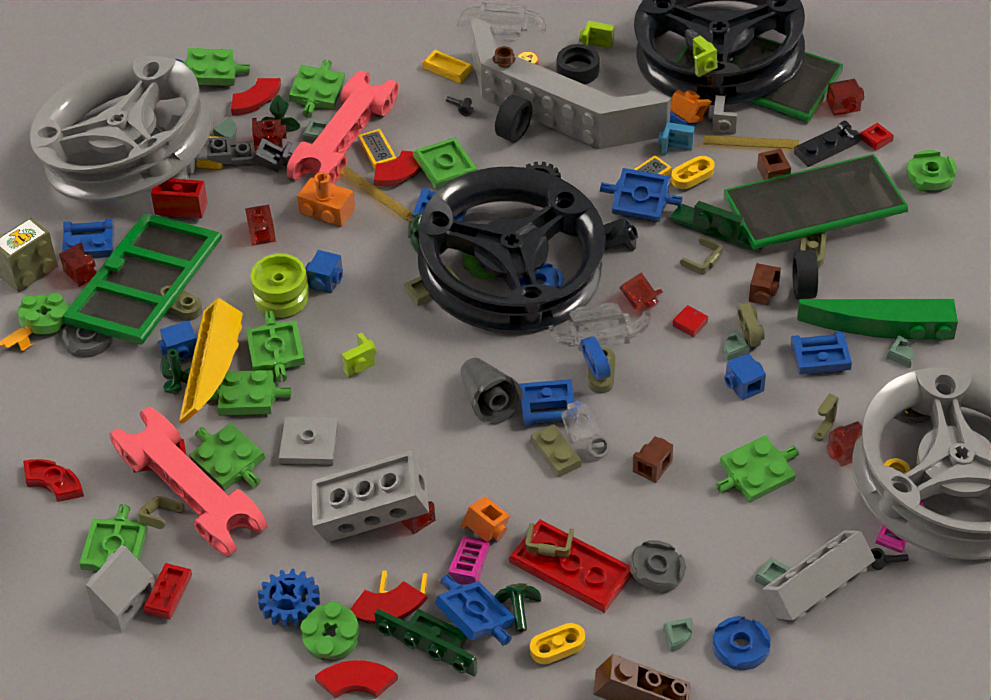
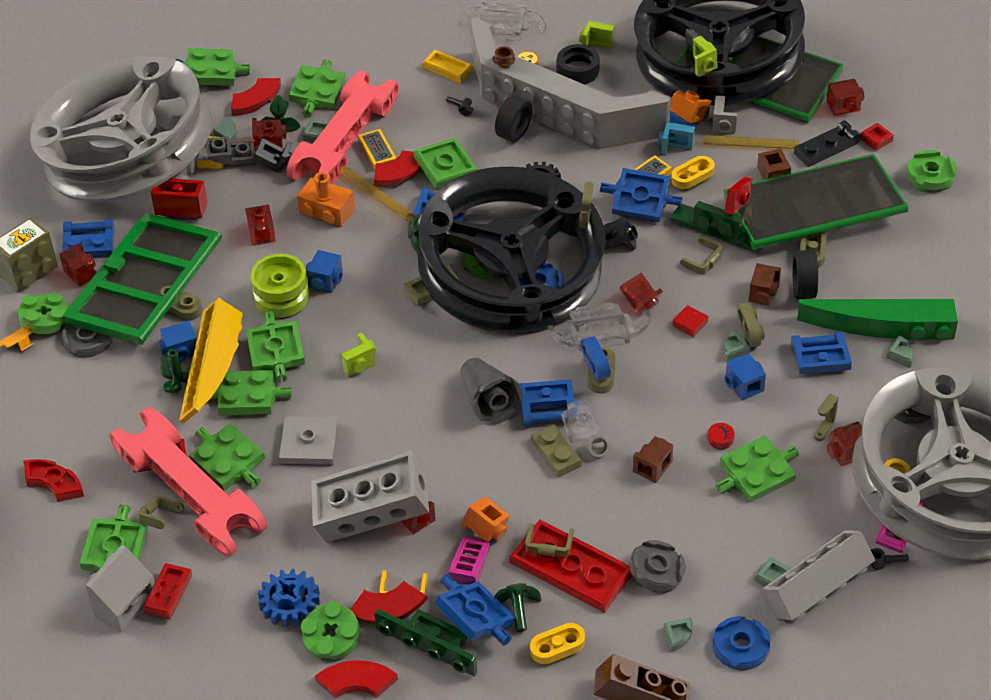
none -> olive piece [579,182,594,229]
none -> red tile [707,423,735,449]
none -> red plate [724,176,753,215]

